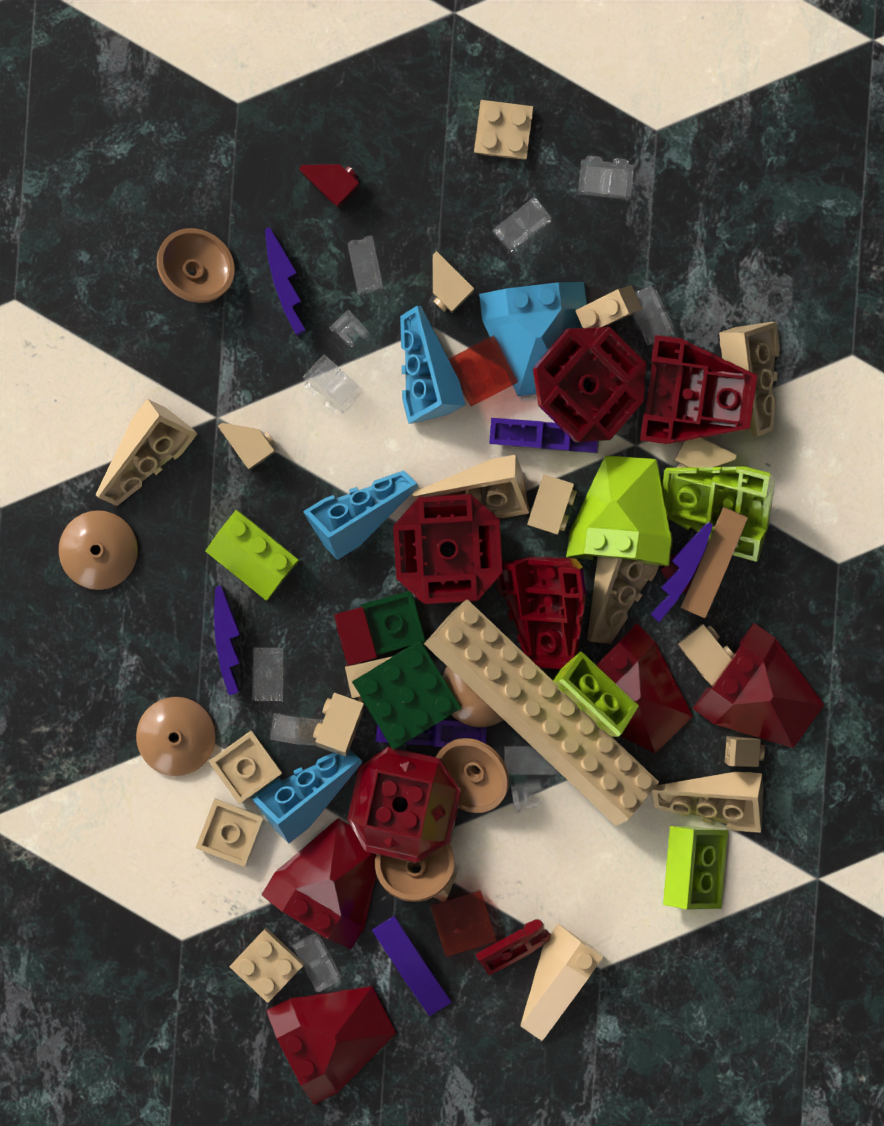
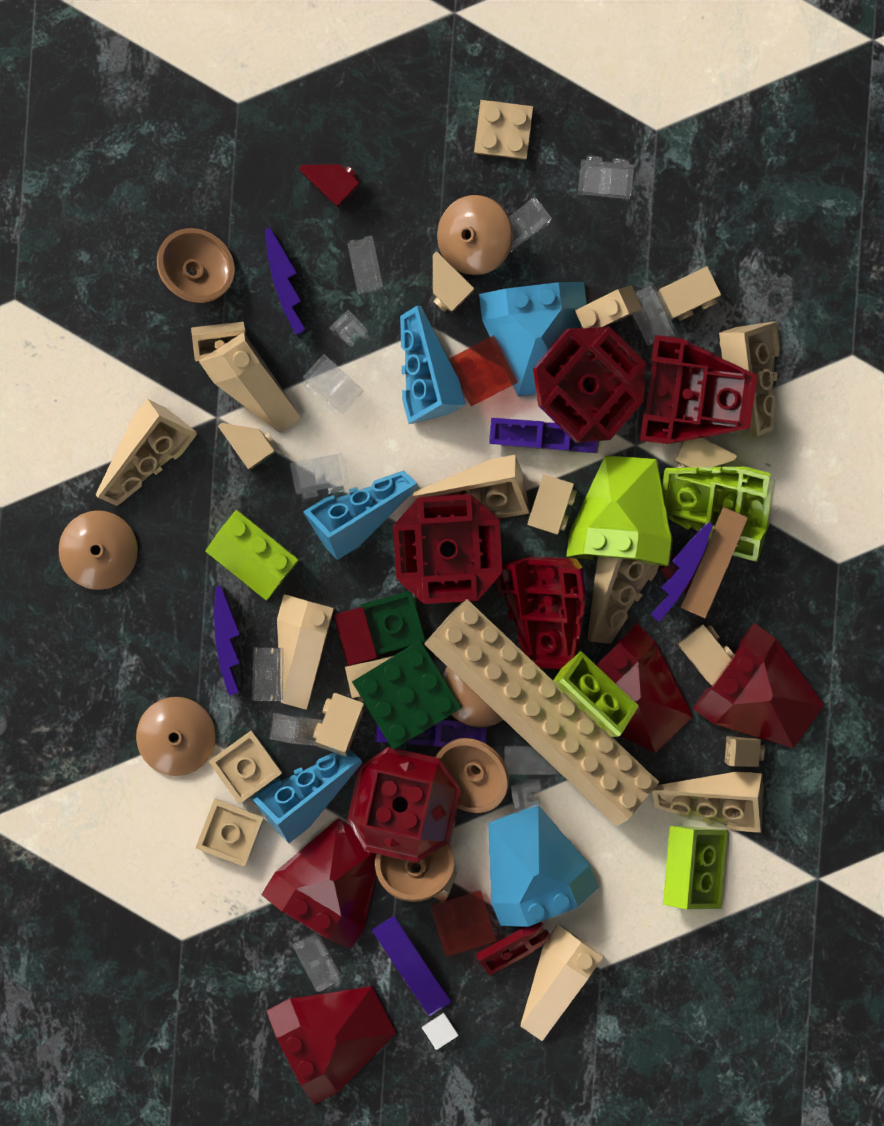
tan plate [229,928,305,1003] -> none
none -> tan brick [191,322,246,361]
none -> tan wedge [199,332,302,433]
none -> tan wedge [277,594,335,710]
none -> clear brick [290,453,349,499]
none -> white tile [422,1013,458,1050]
none -> medium nougat dish [437,195,513,275]
none -> dark azure wedge [488,804,599,927]
none -> tan brick [658,267,721,322]

